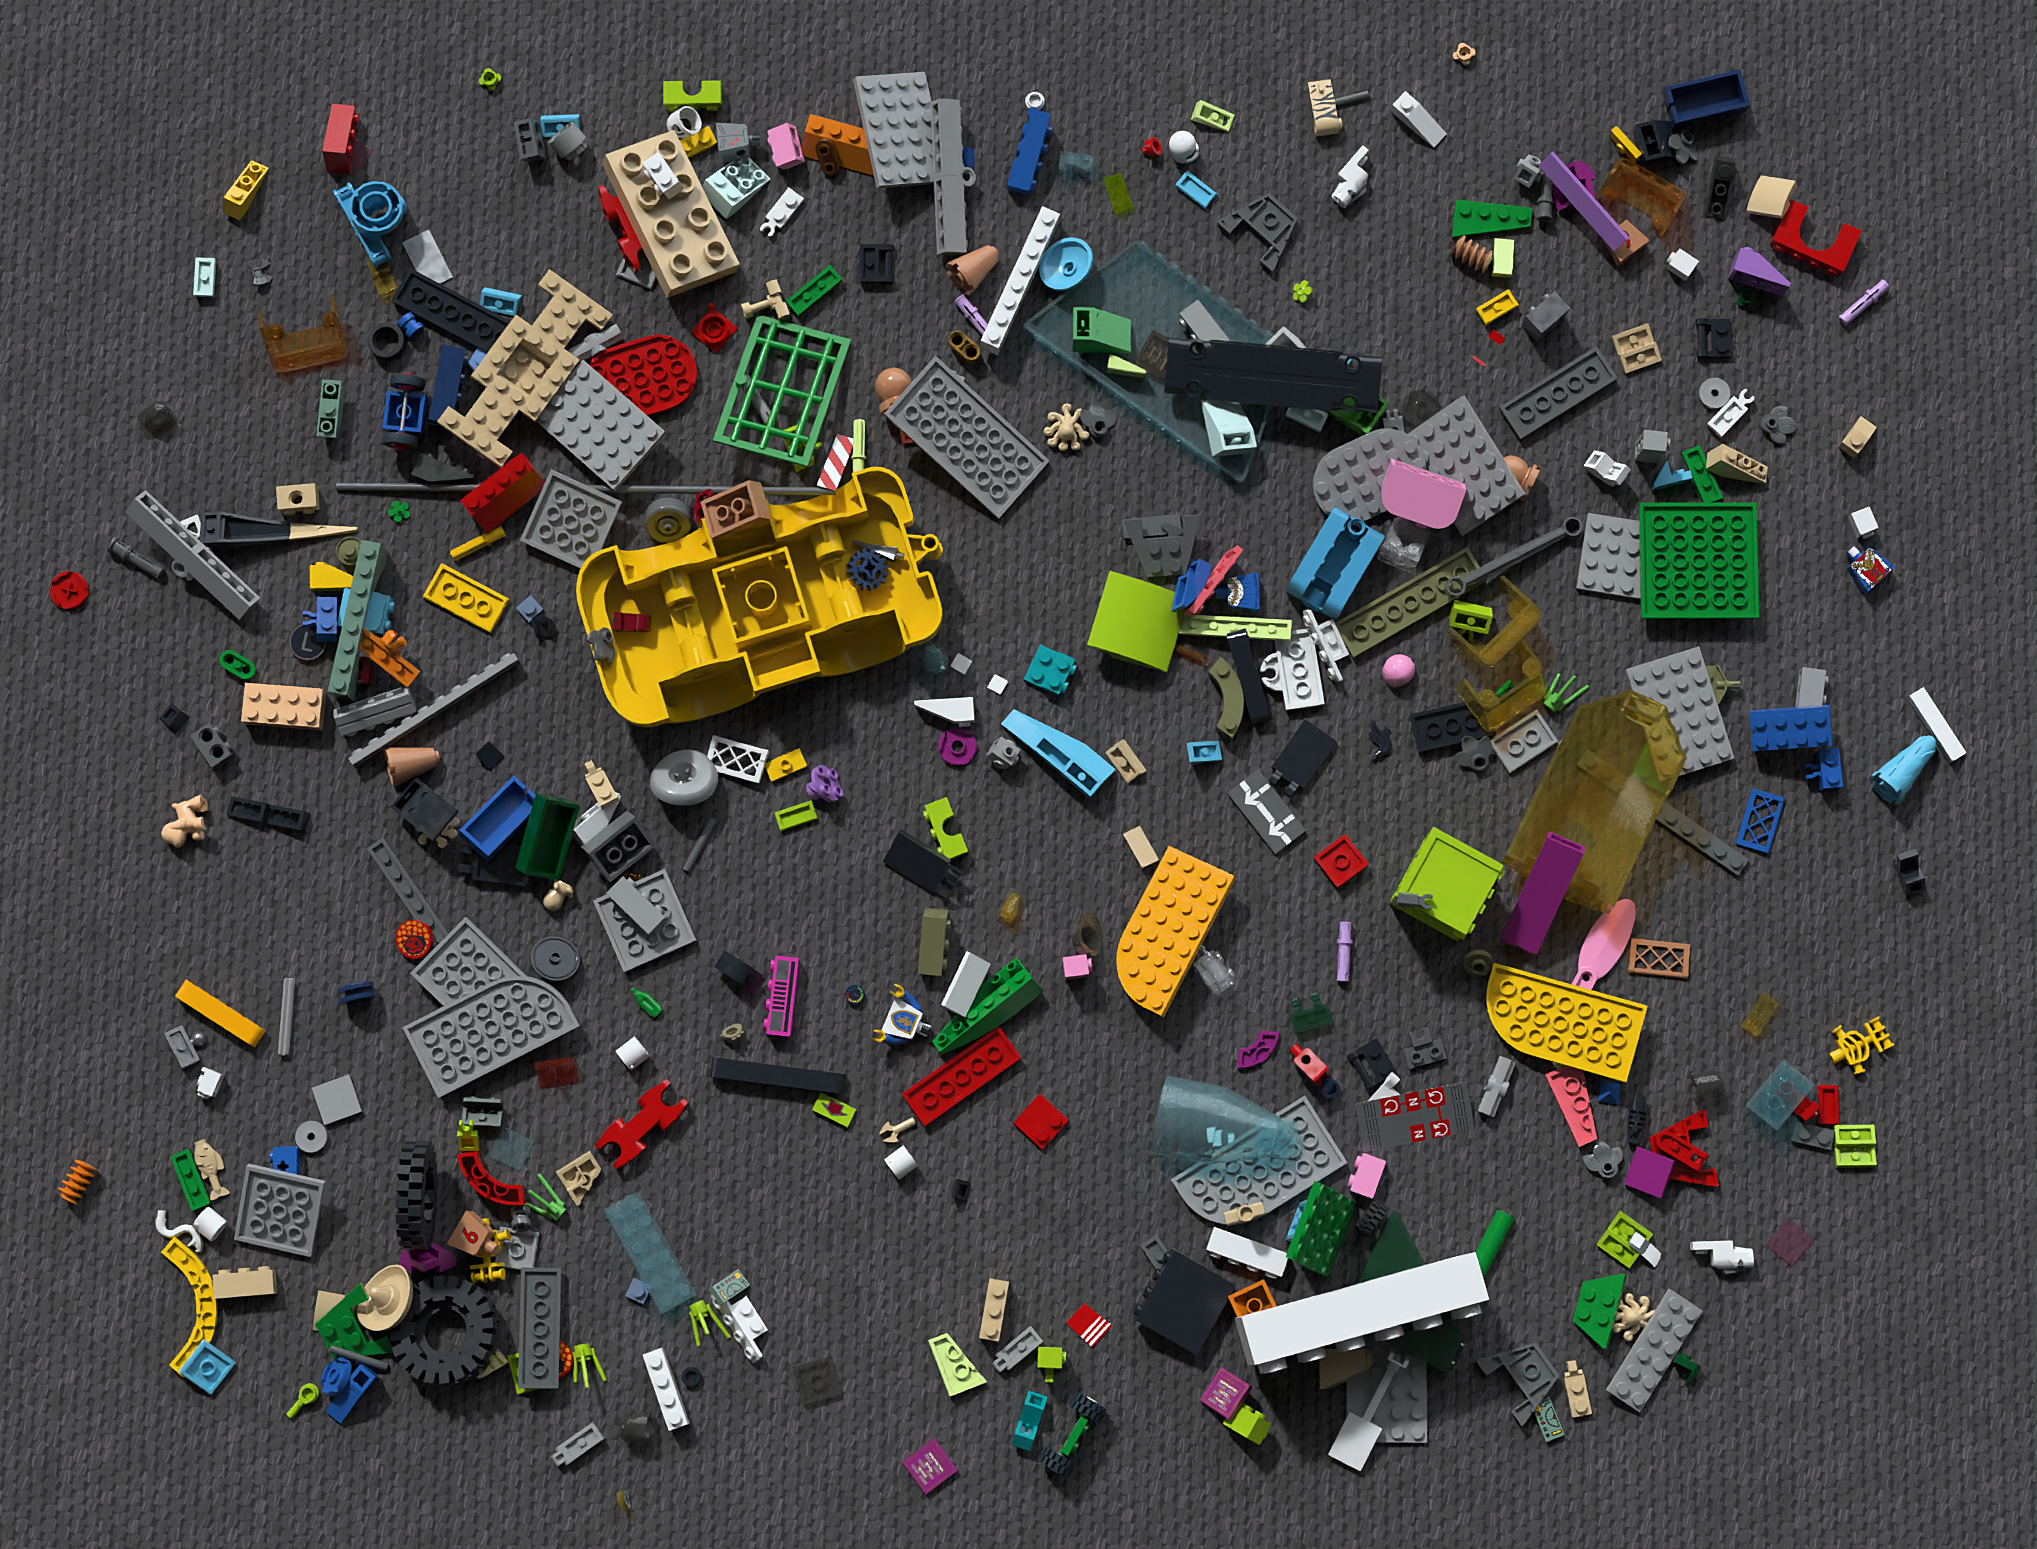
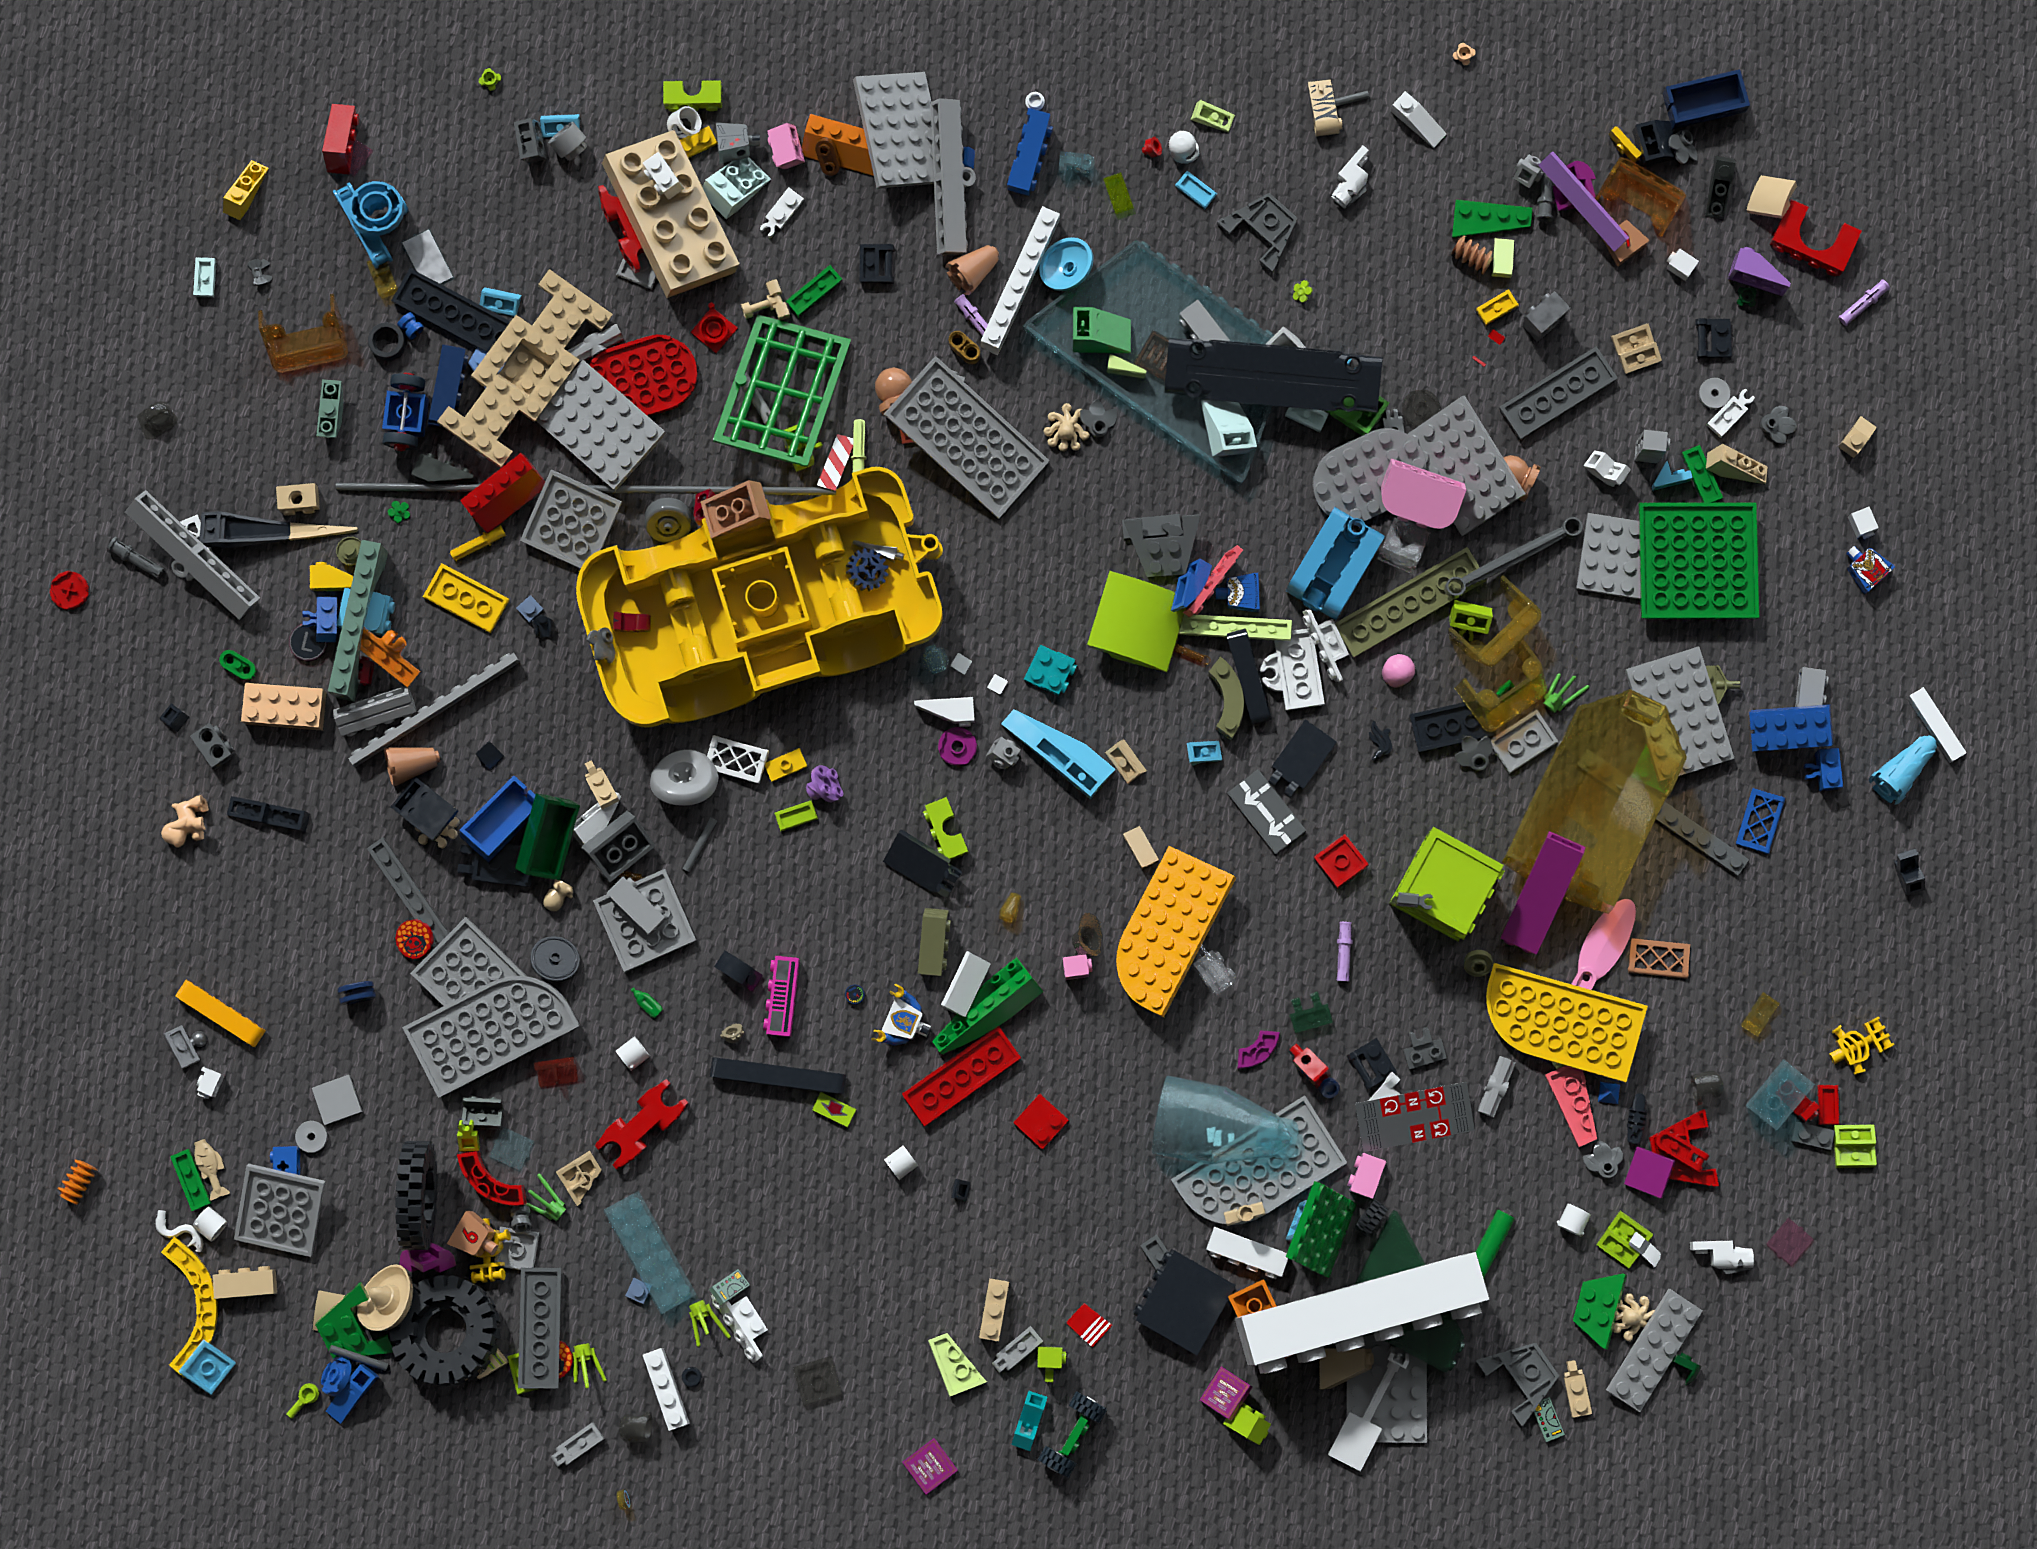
light grey axle [278,978,295,1056] -> none
tan bar [880,1118,916,1142] -> none
none -> white piece [1557,1204,1591,1237]

